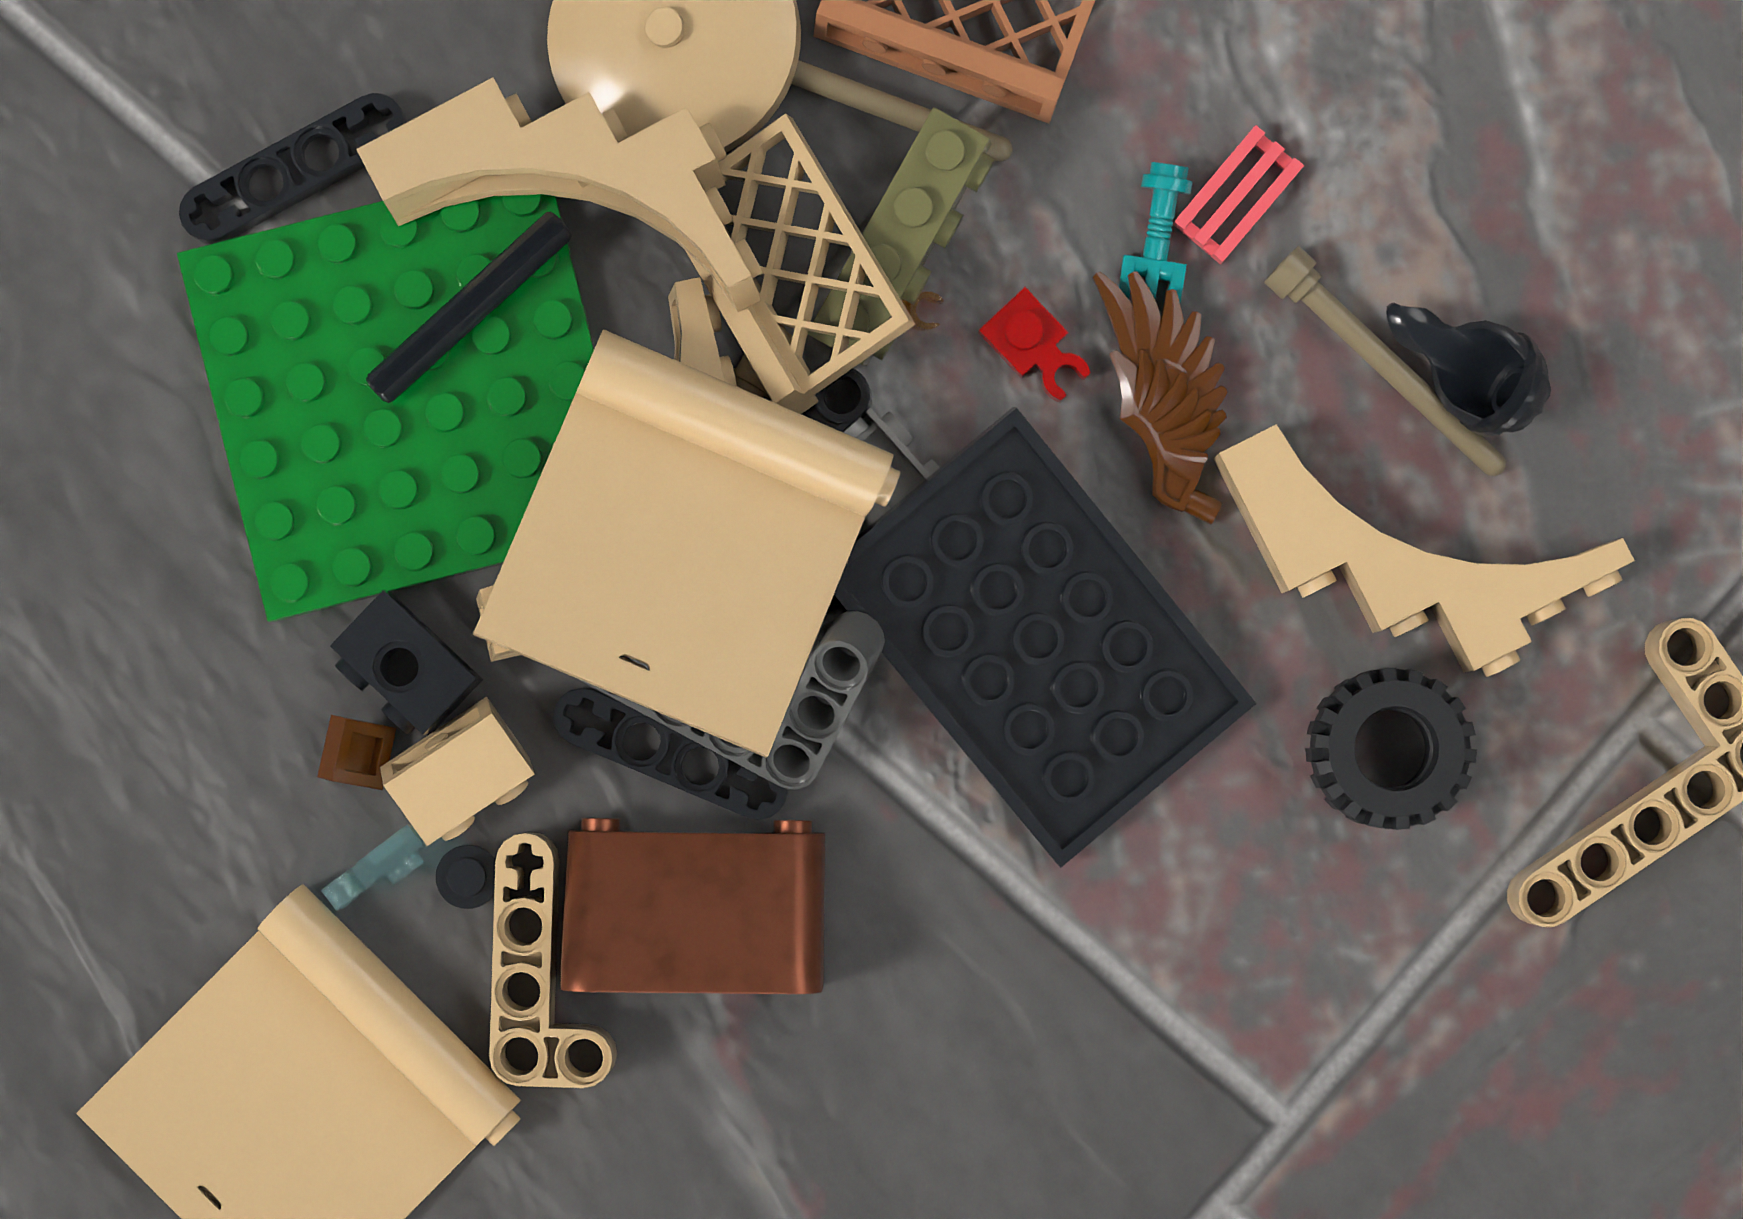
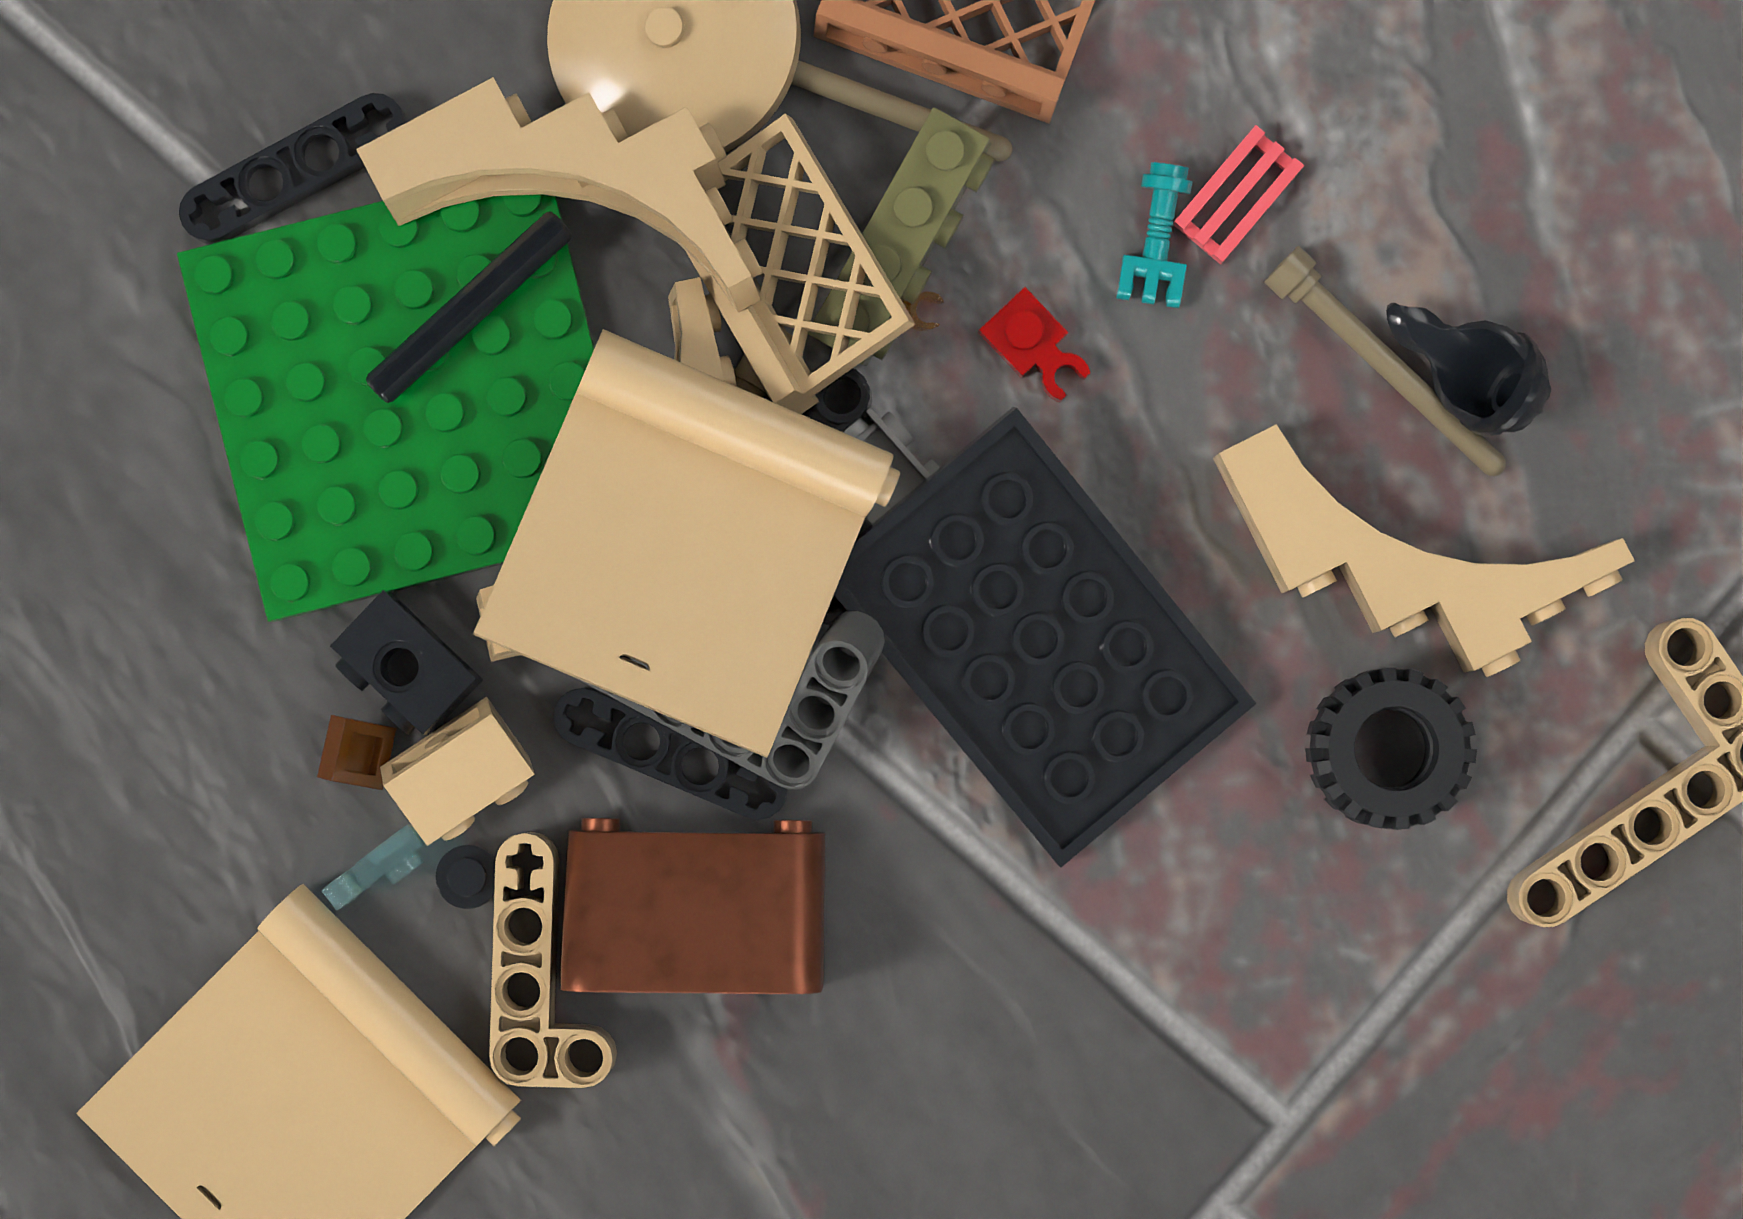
reddish brown animal [1092,271,1228,525] -> none

